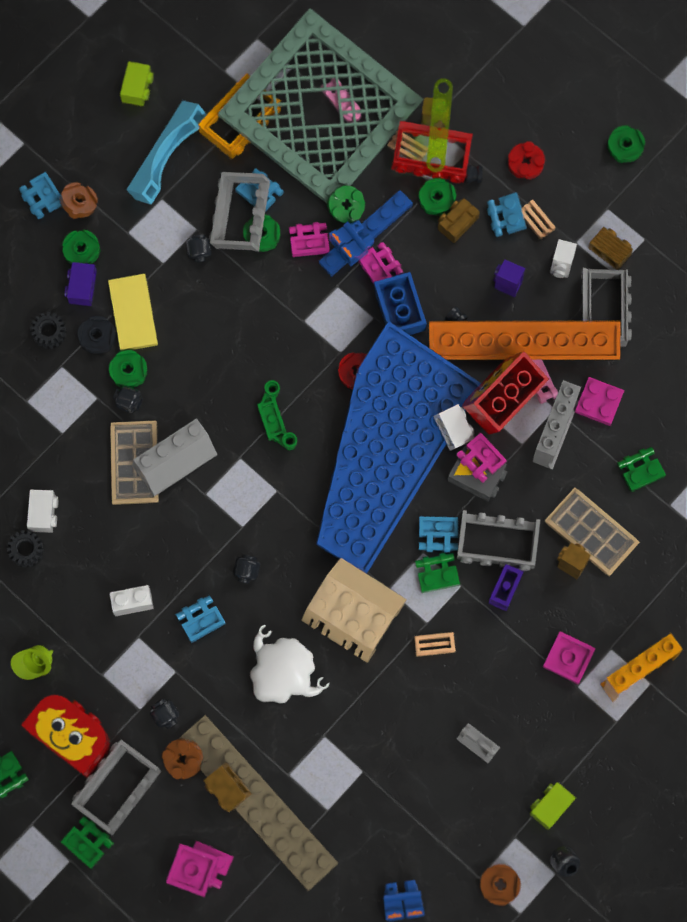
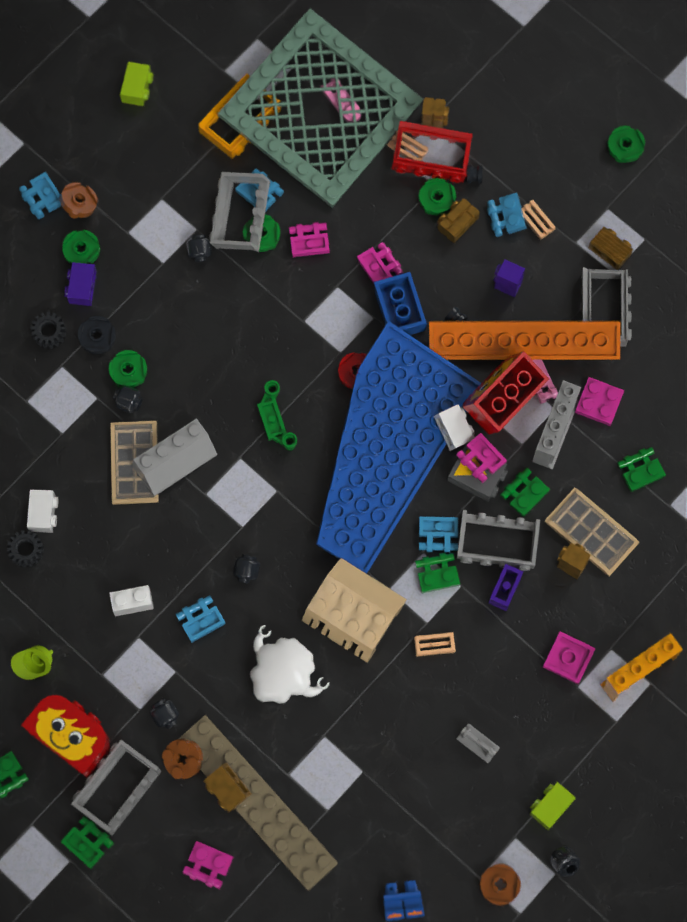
light yellow tile [108,274,158,351] -> none
medium azure arch [126,101,207,204] -> none
dark pink plate [166,844,219,897] -> none
blue plate [319,190,413,277] -> none
green plate [327,186,365,223] -> none
blue hips [329,220,374,267] -> none
clear neon green piece [426,78,453,172] -> none
red plate [508,141,545,179] -> none
white brick [550,239,577,278] -> none
none -> green plate [500,468,550,518]

